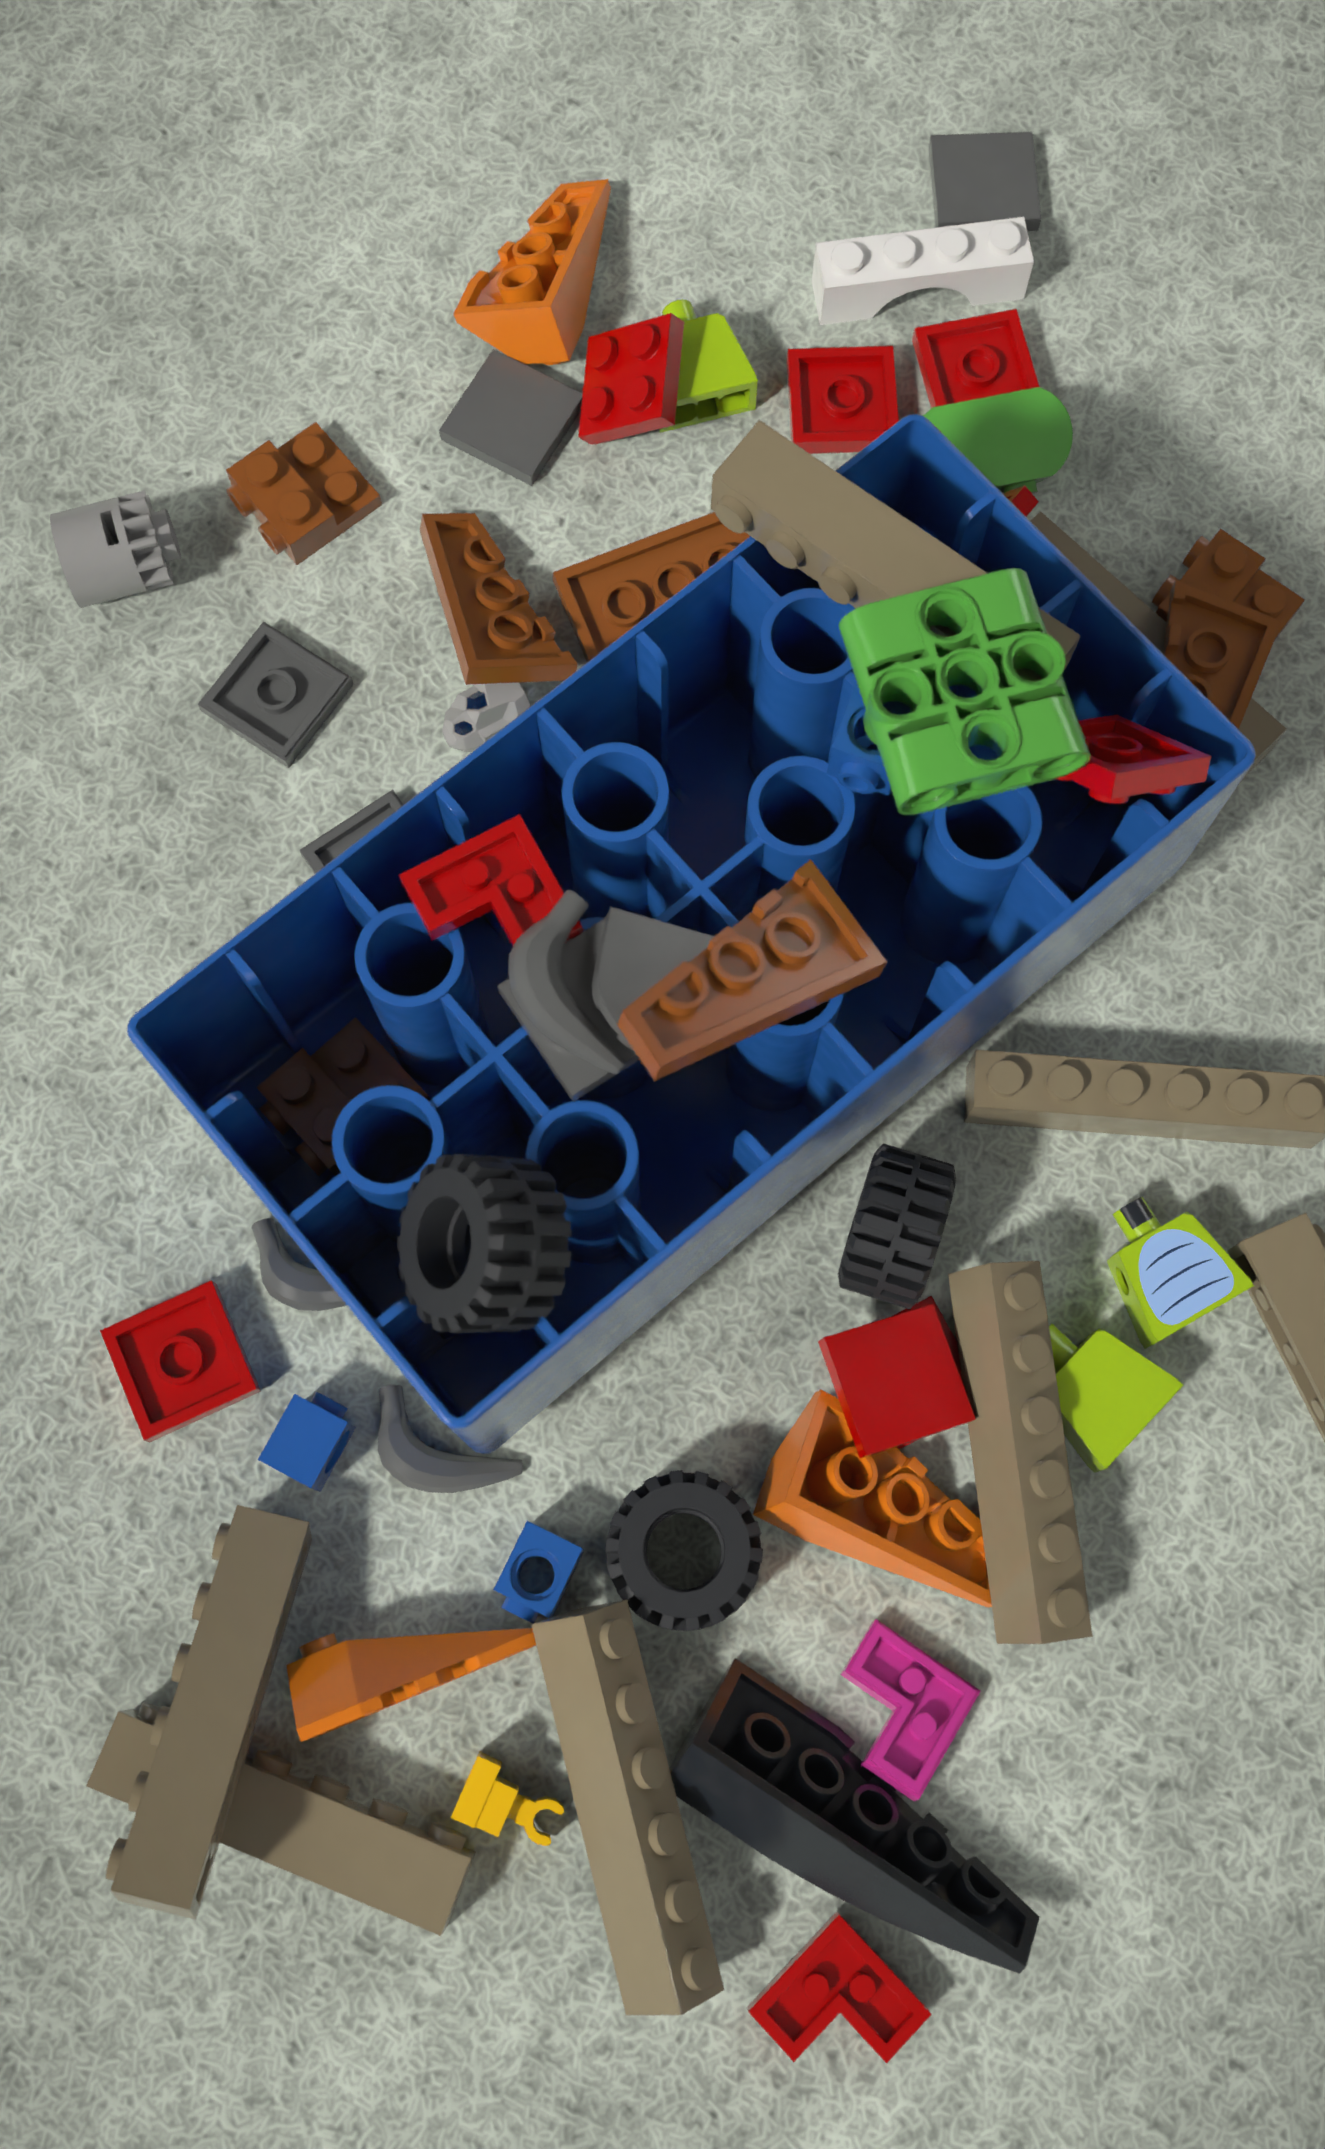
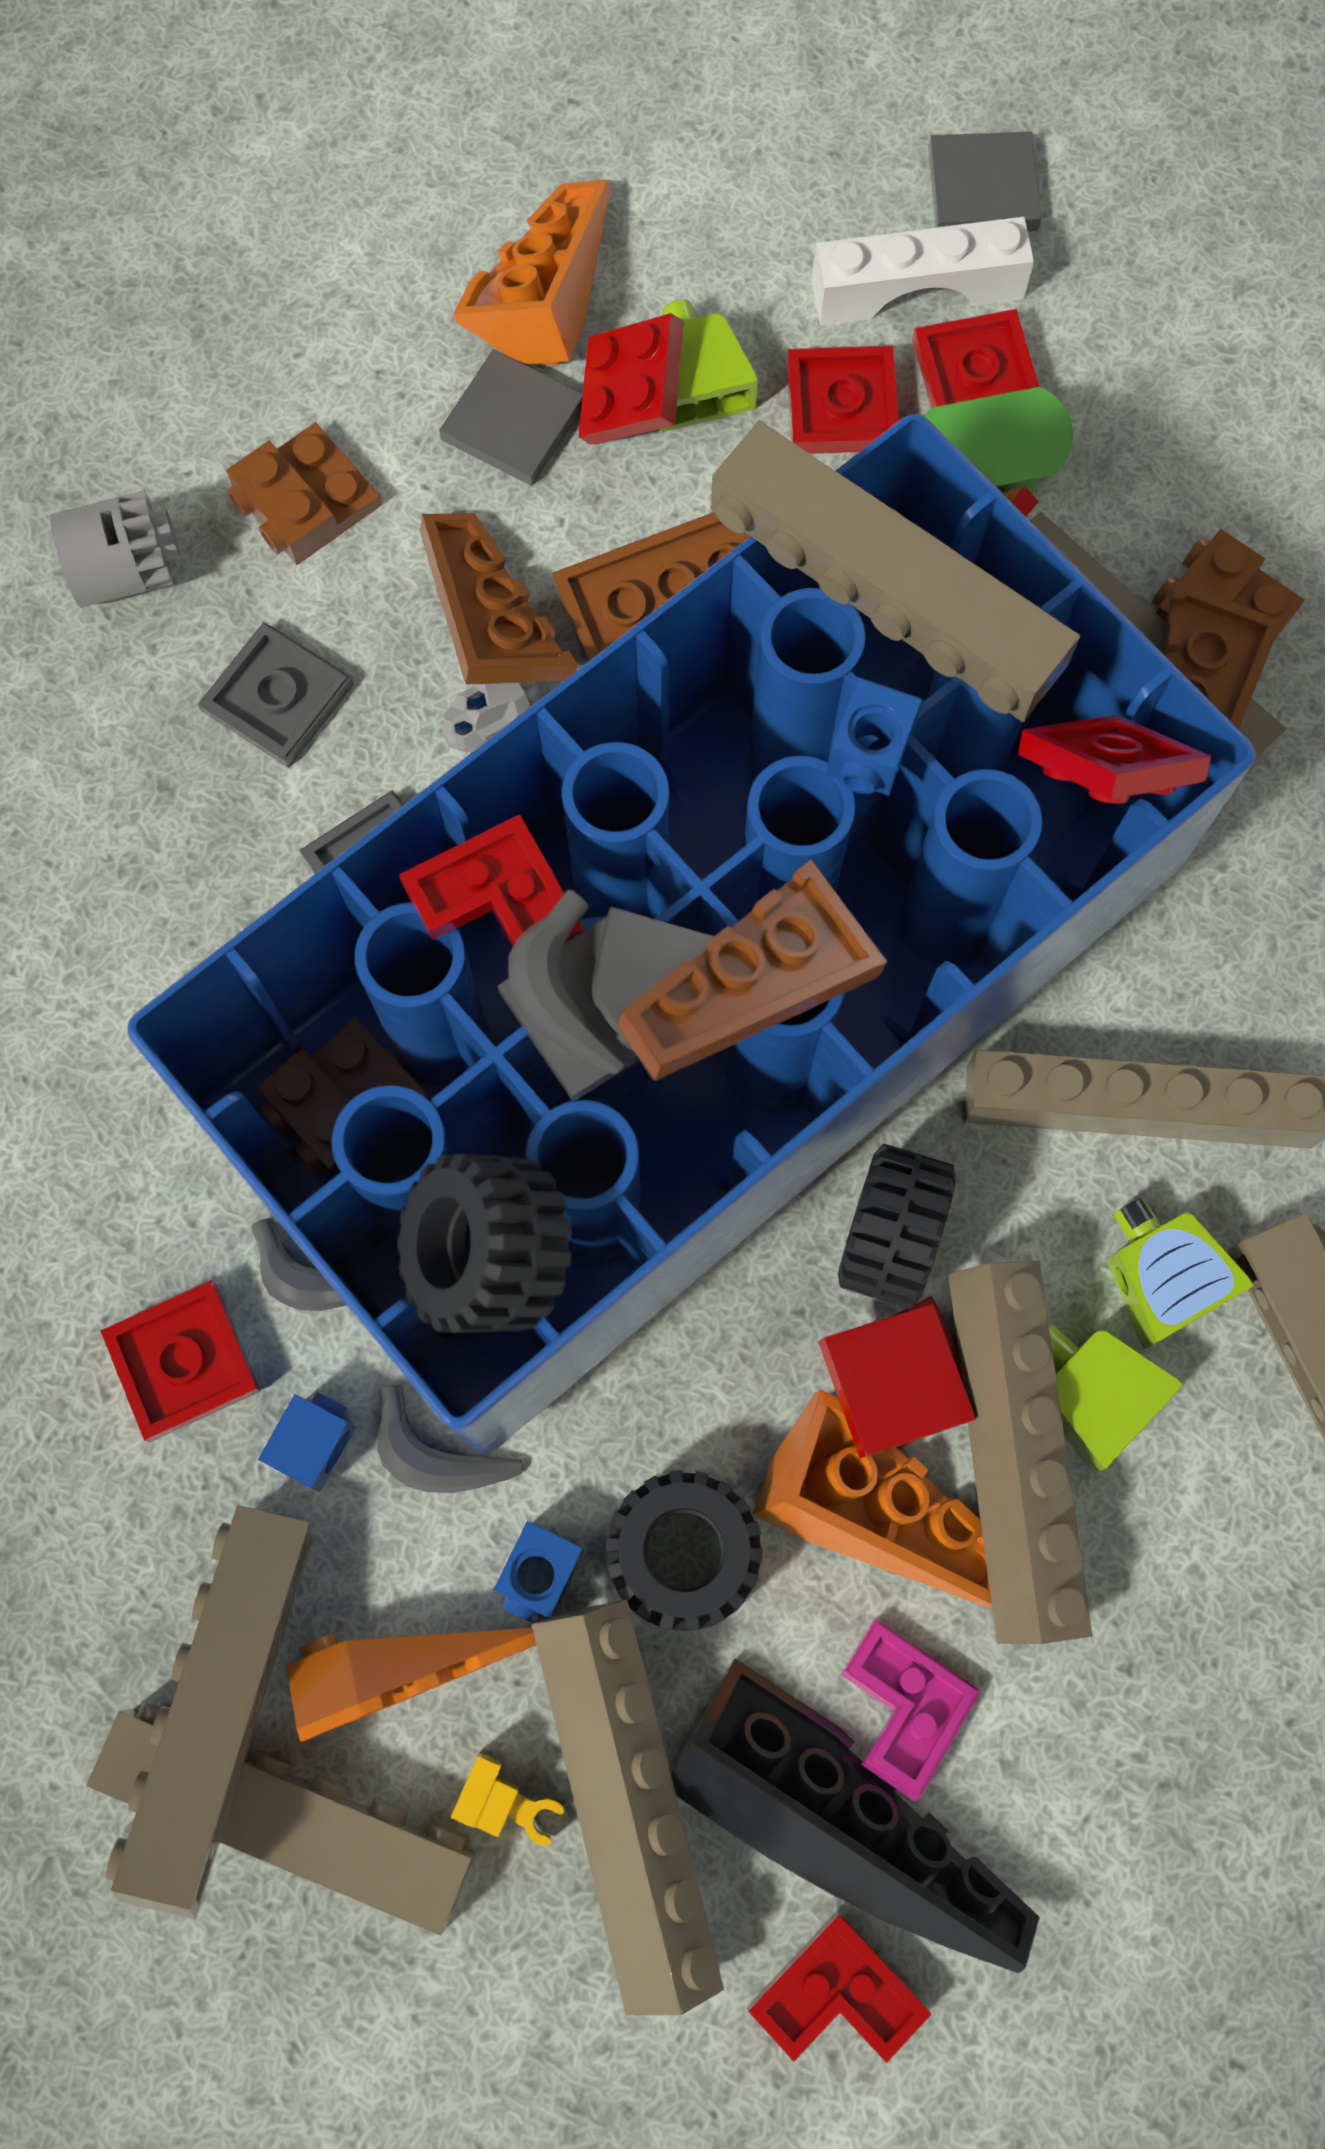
bright green connector [839,568,1090,815] -> none

